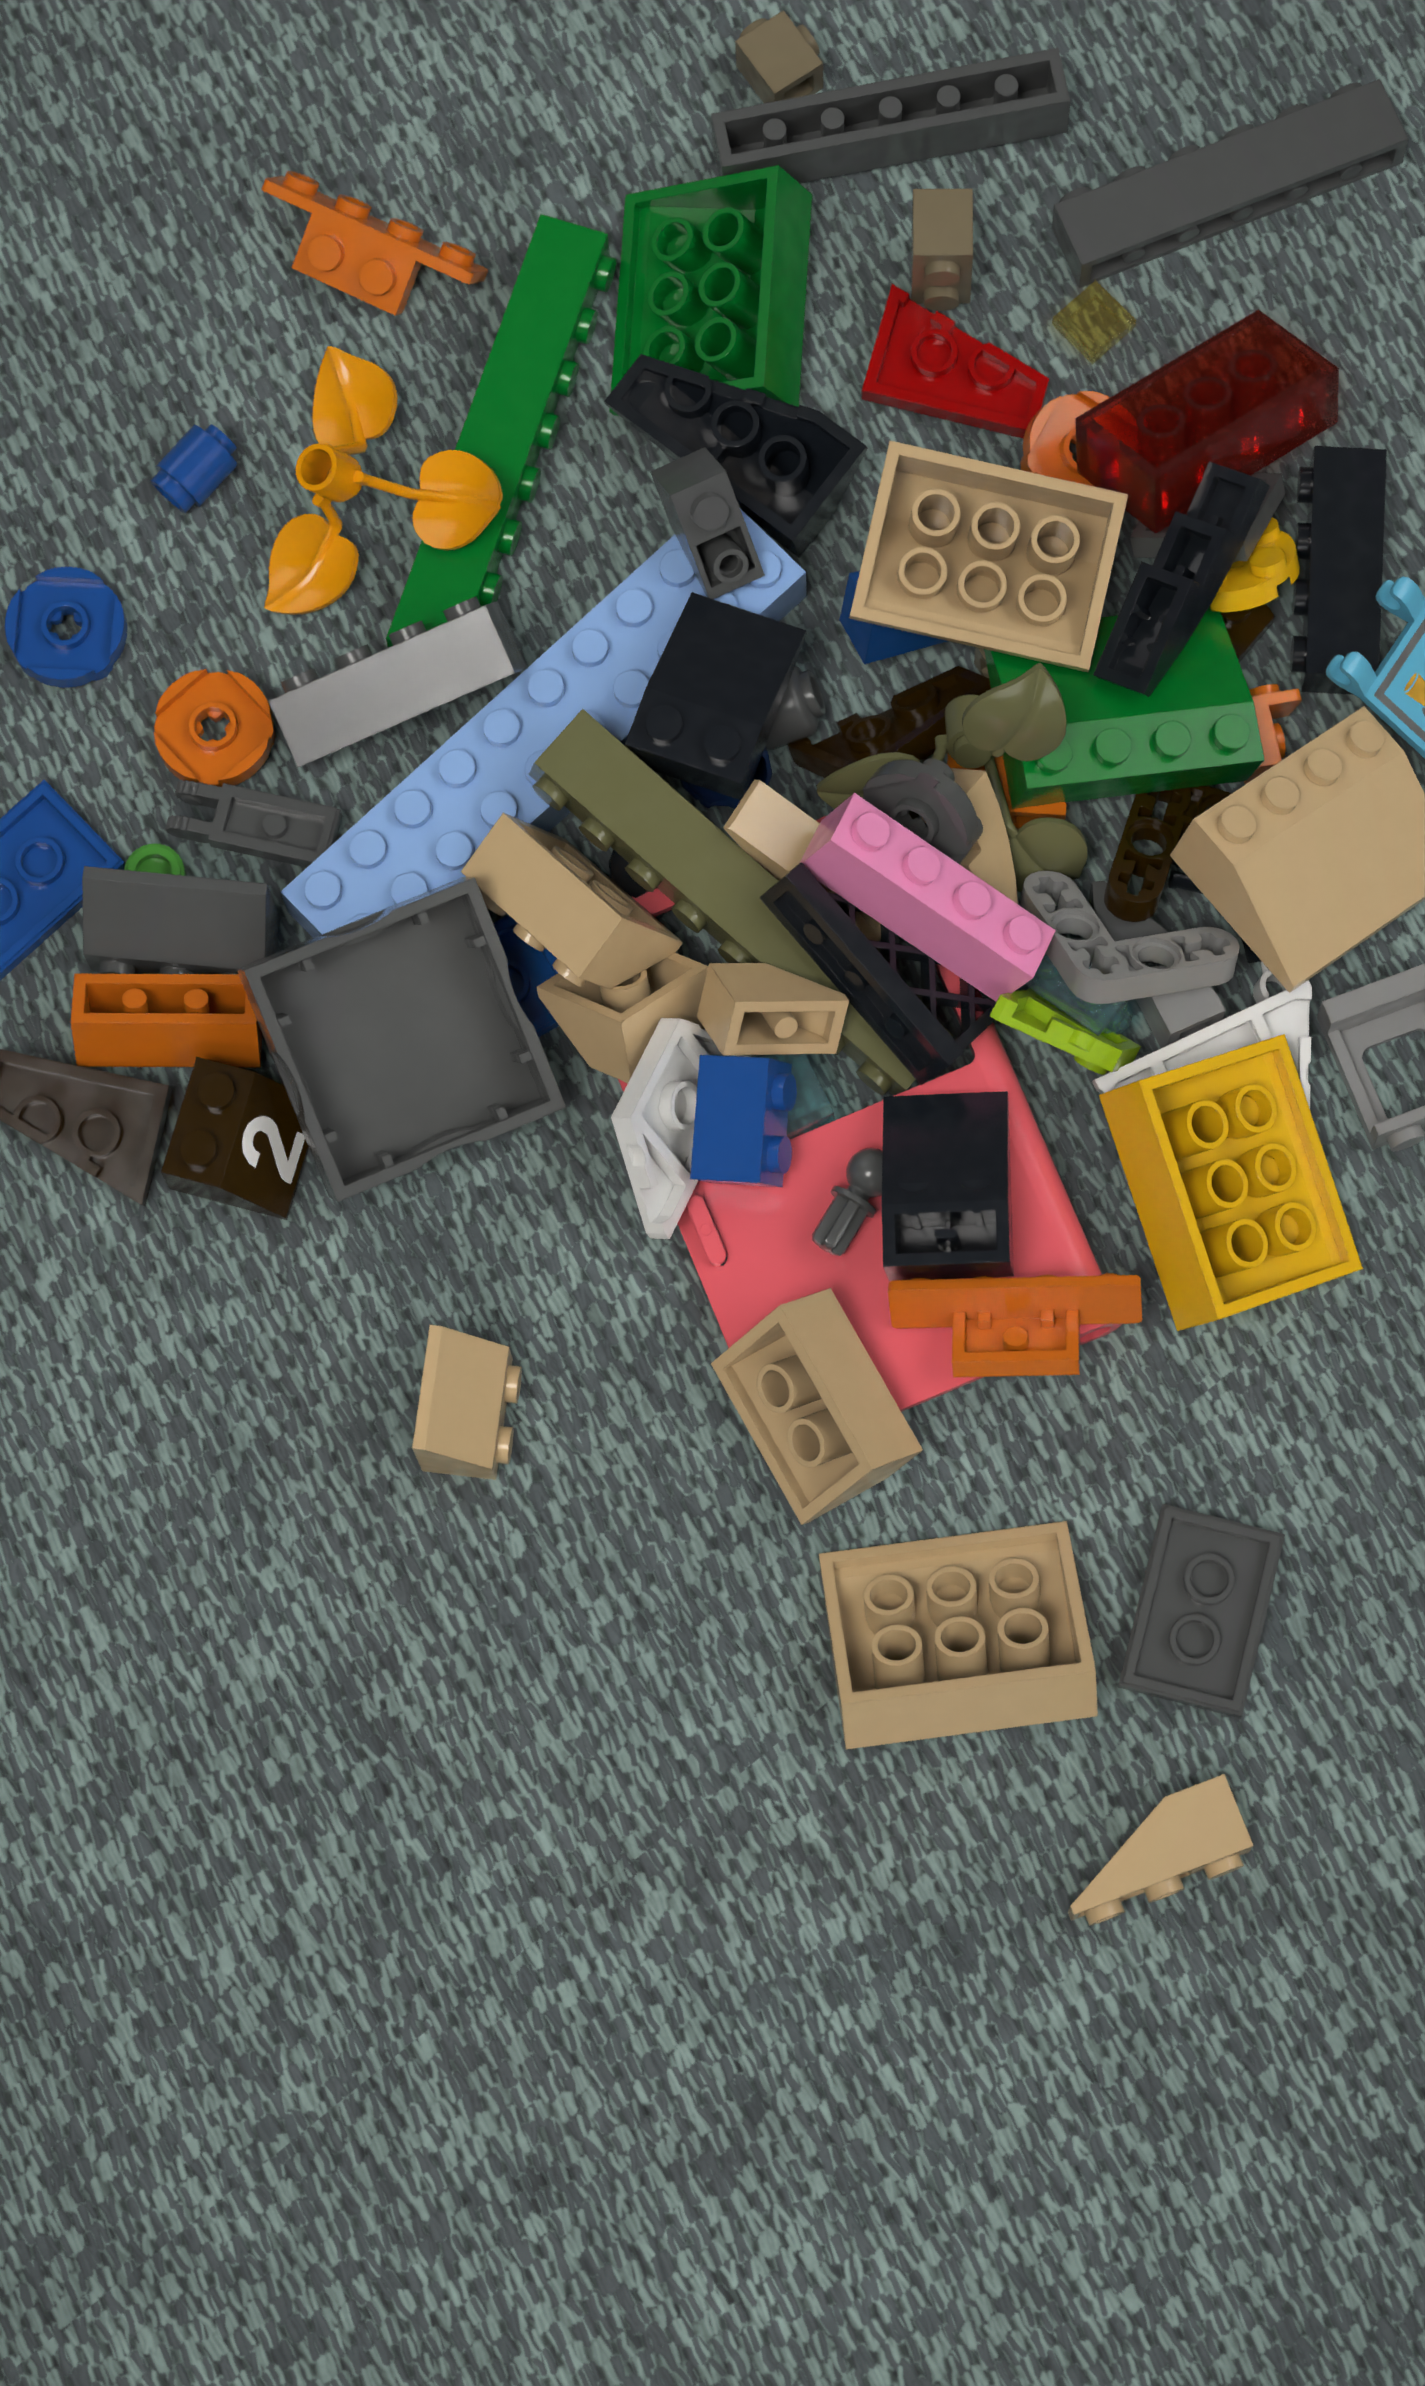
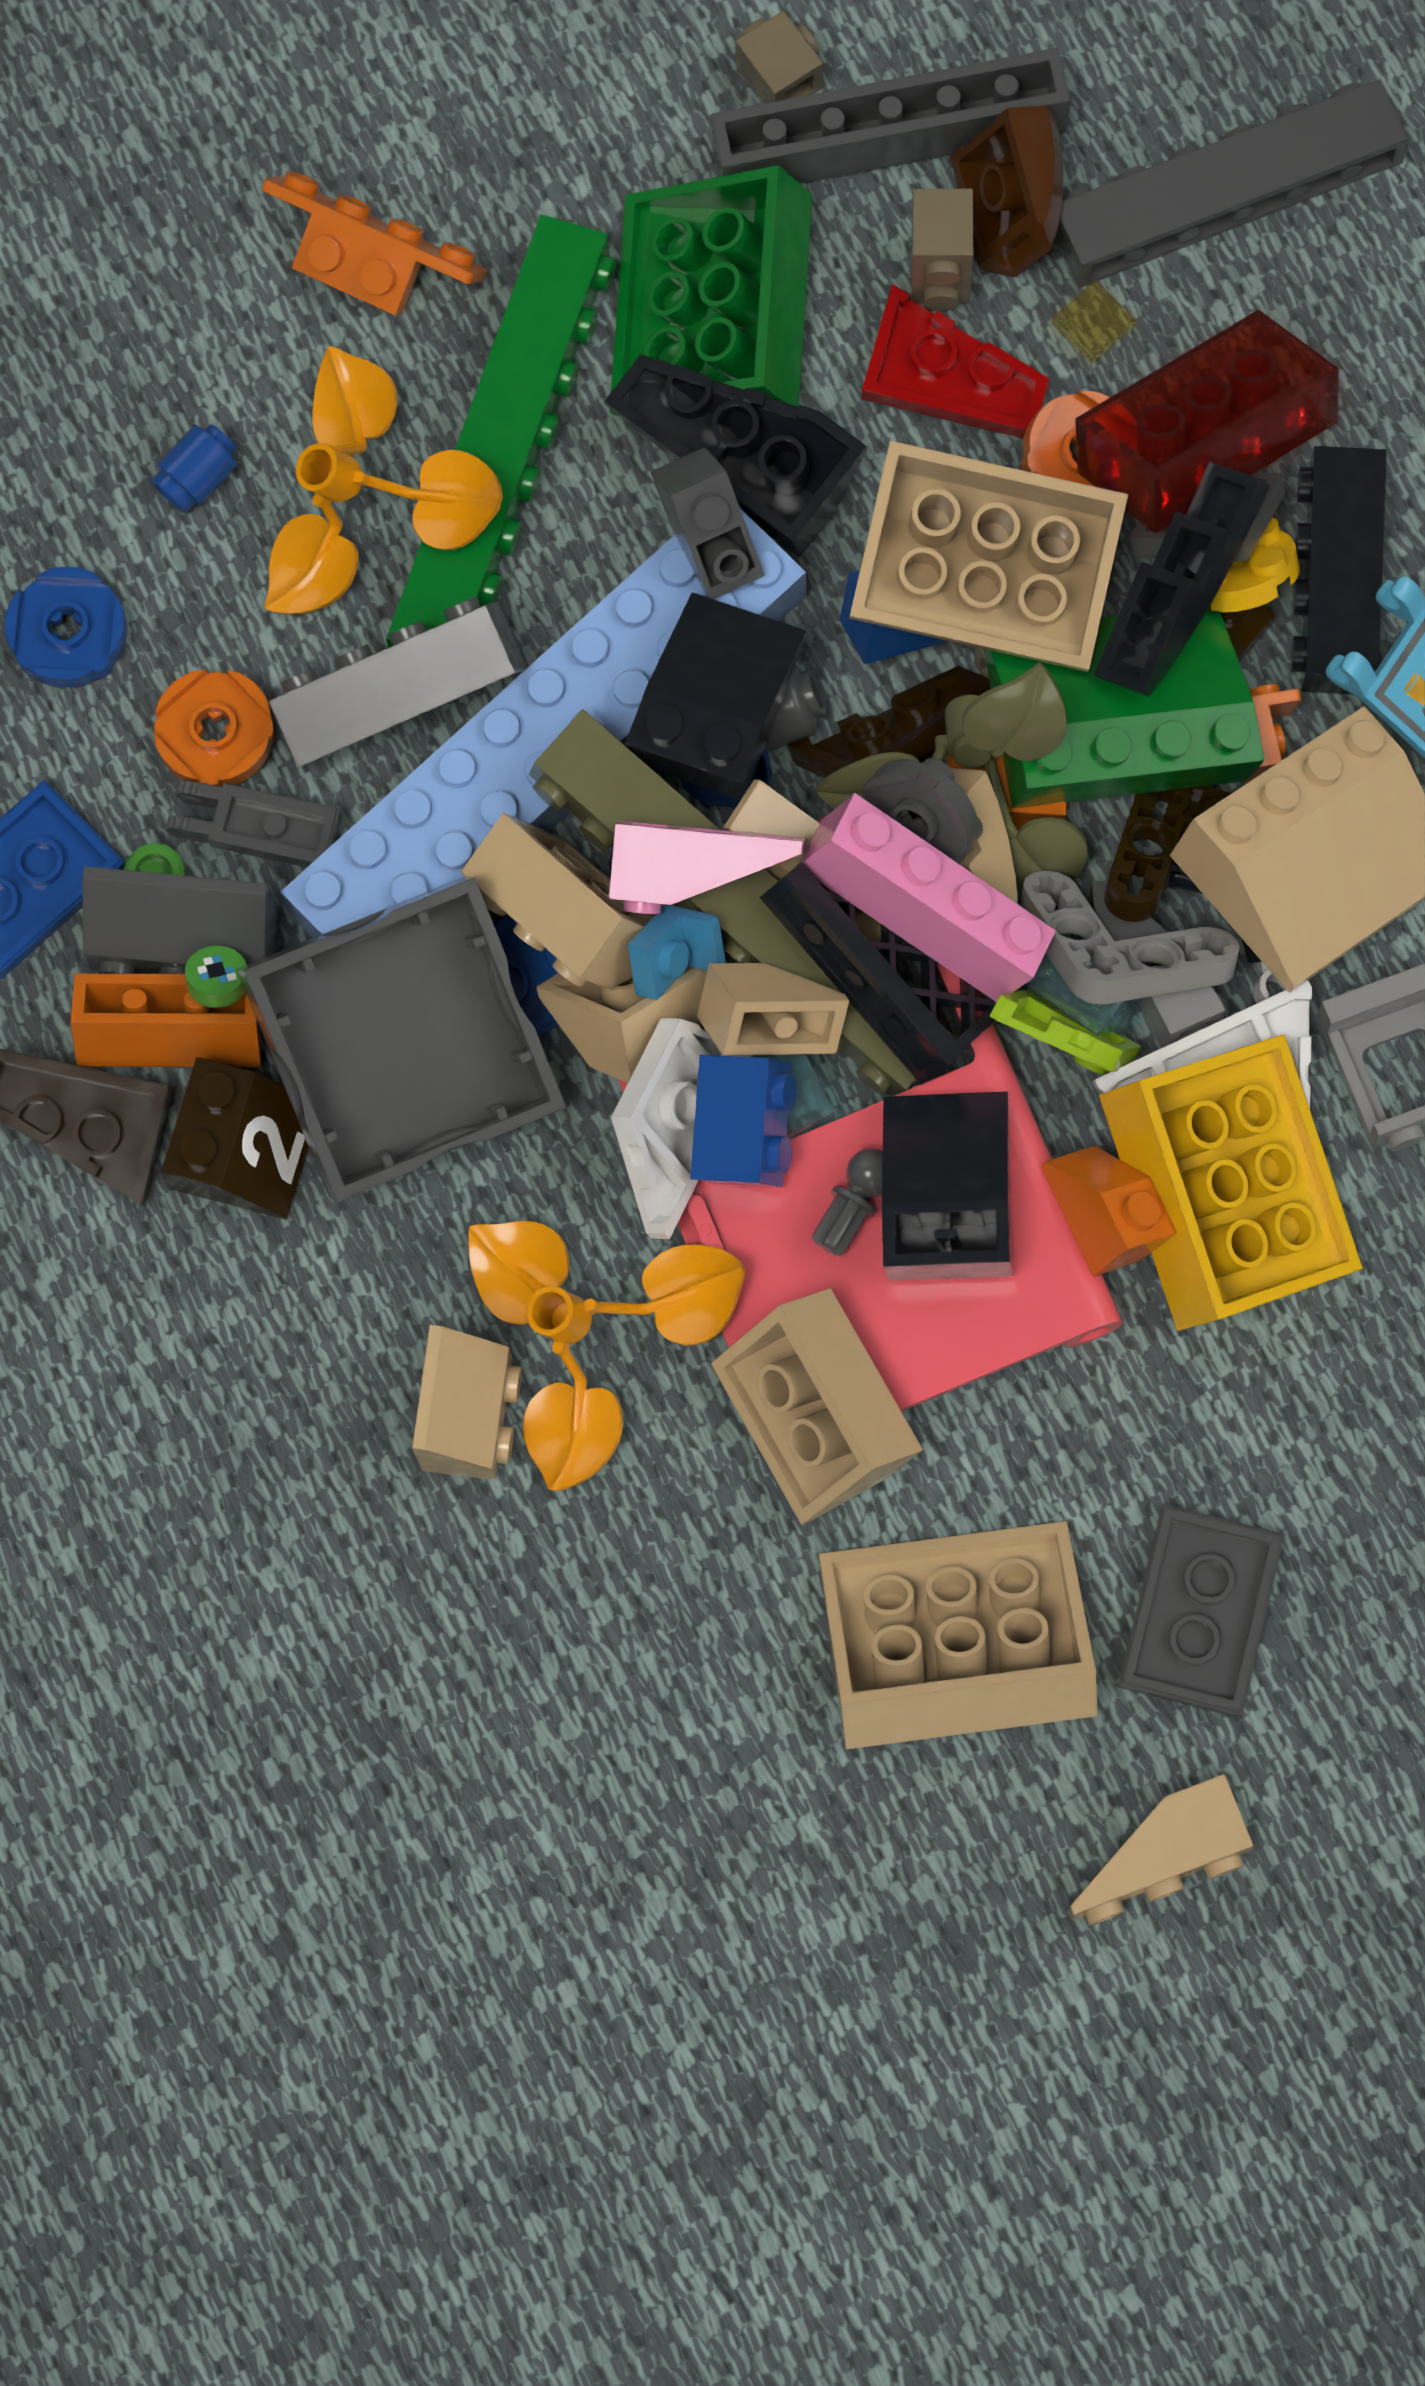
orange bracket [888,1273,1142,1378] -> none
none -> bright green tile [185,945,246,1008]
none -> light orange plant [468,1221,746,1491]
none -> bright pink slope [609,820,807,914]
none -> dark azure bracket [627,904,726,1000]
none -> reddish brown slope [950,105,1063,277]
none -> orange slope [1041,1145,1176,1277]

